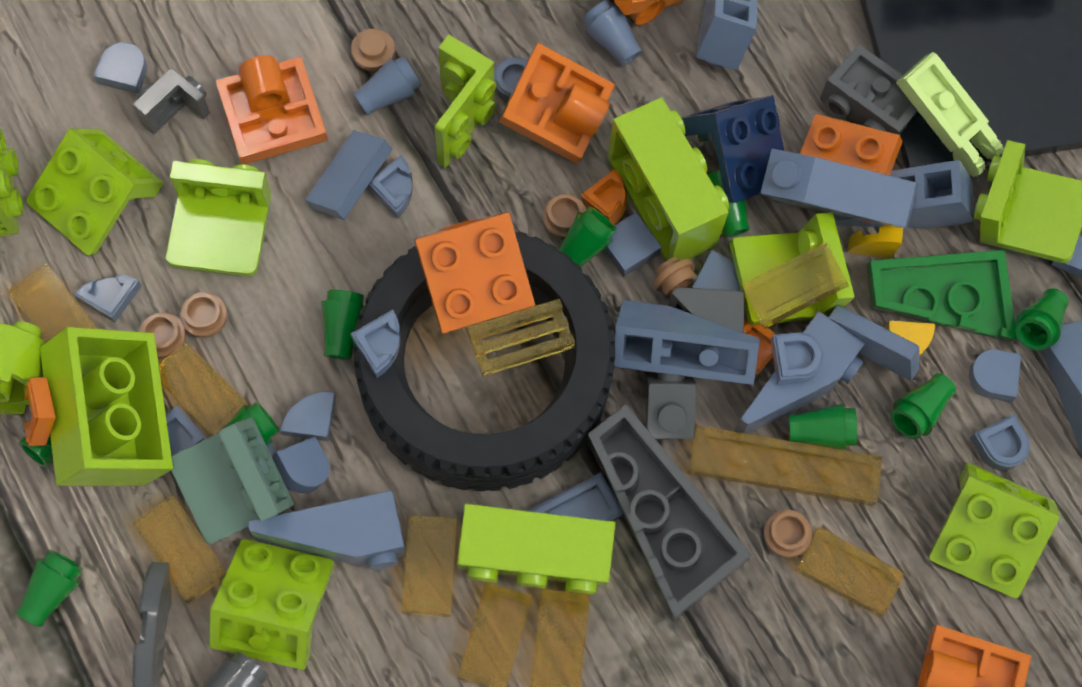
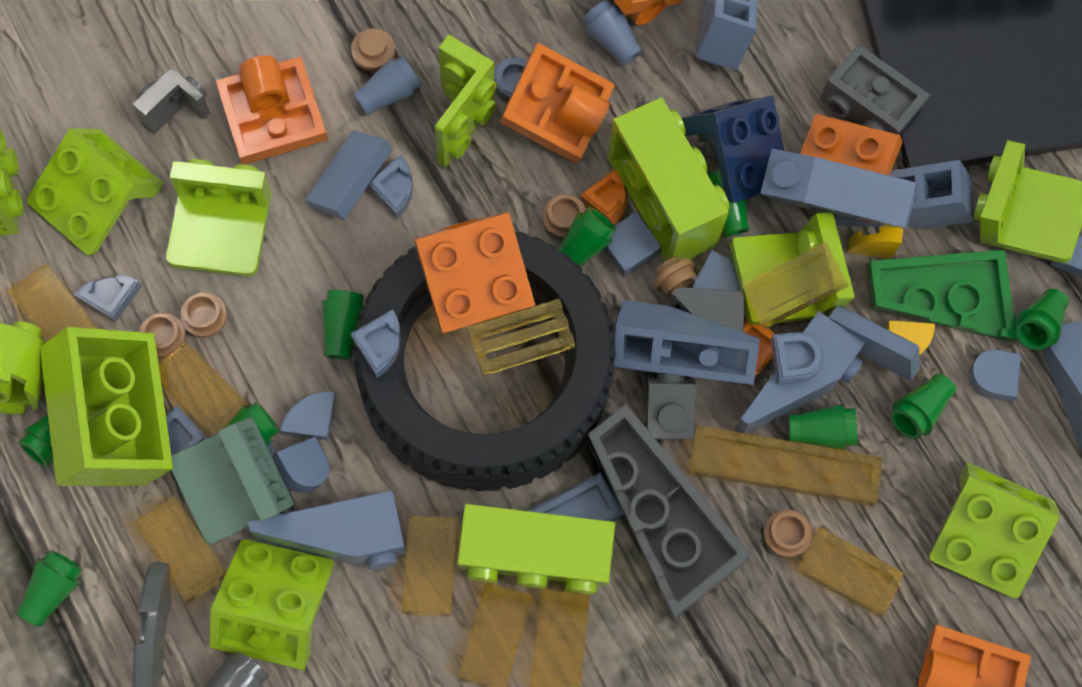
orange tile [24,377,56,446] -> none
tile [94,42,147,93] -> none
yellowish green hinge [896,52,1004,177] -> none
sand blue tile [970,414,1030,471] -> none

